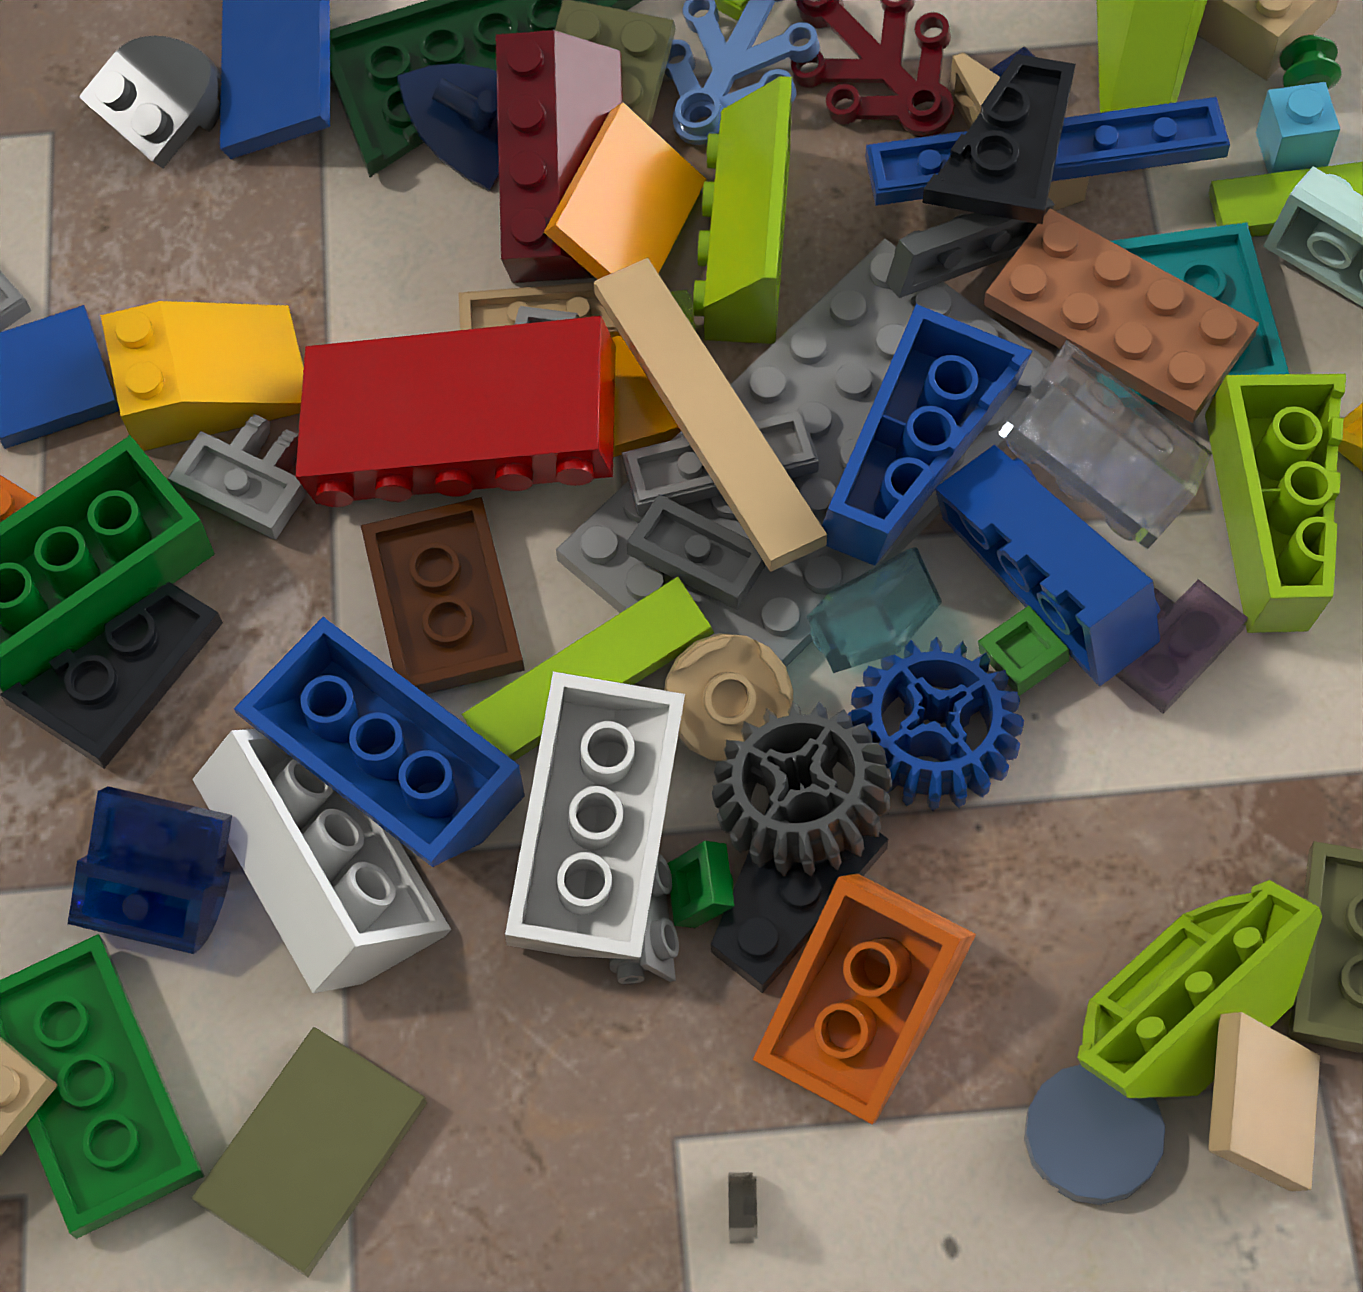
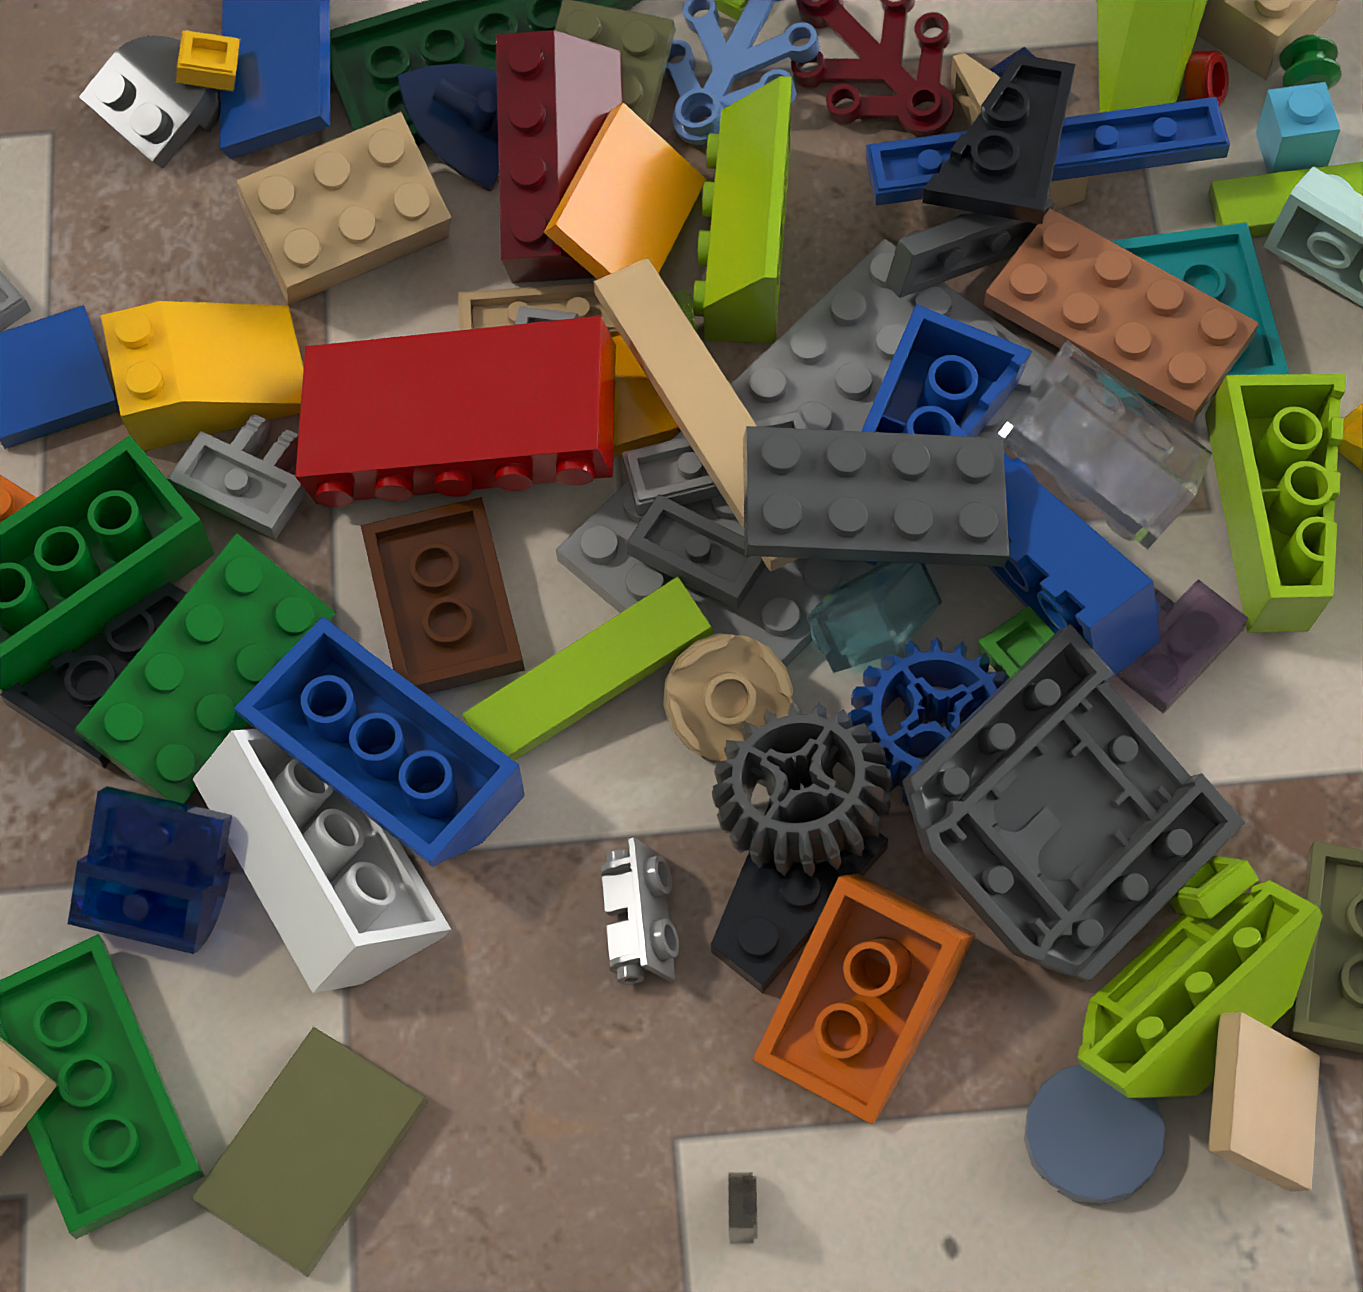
white slope [505,672,685,959] -> none
green plate [667,840,734,928] -> none
none -> green plate [73,533,336,812]
none -> yellow tile [176,30,240,91]
none -> tan brick [236,112,451,306]
none -> dark grey plate [743,426,1009,567]
none -> dark grey wedge [902,624,1245,982]
none -> lime tile [1169,856,1259,920]
none -> red tile [1184,51,1229,107]

